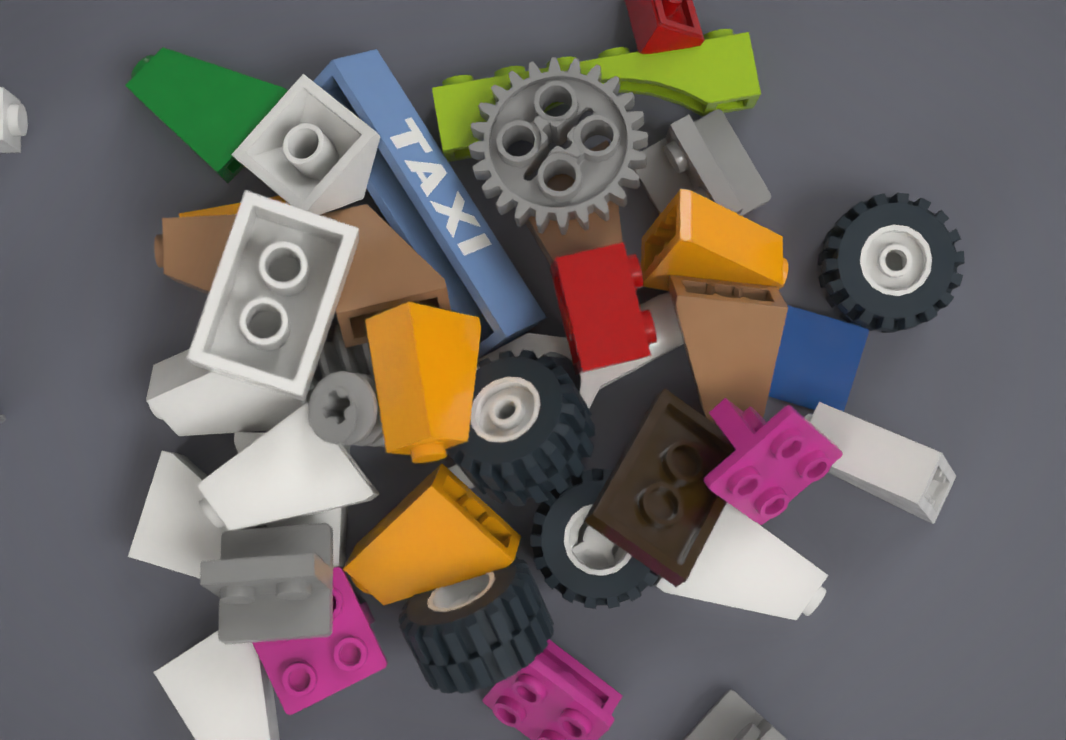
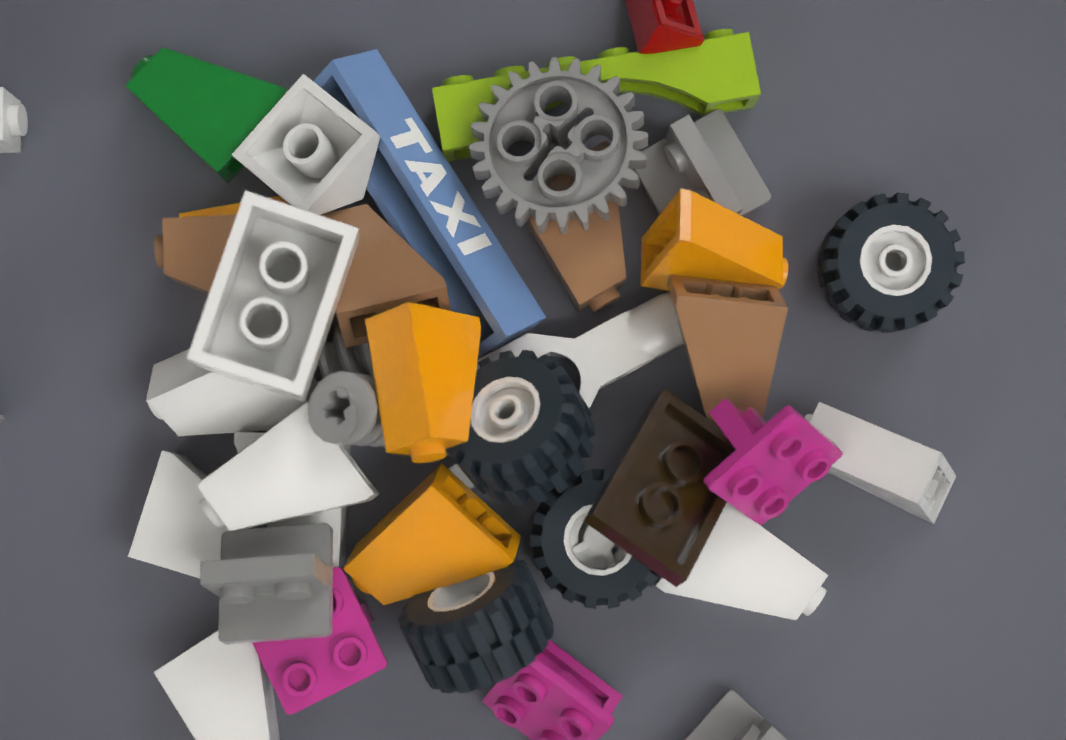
red brick [550,242,657,375] -> none
blue sticker [768,305,869,412] -> none

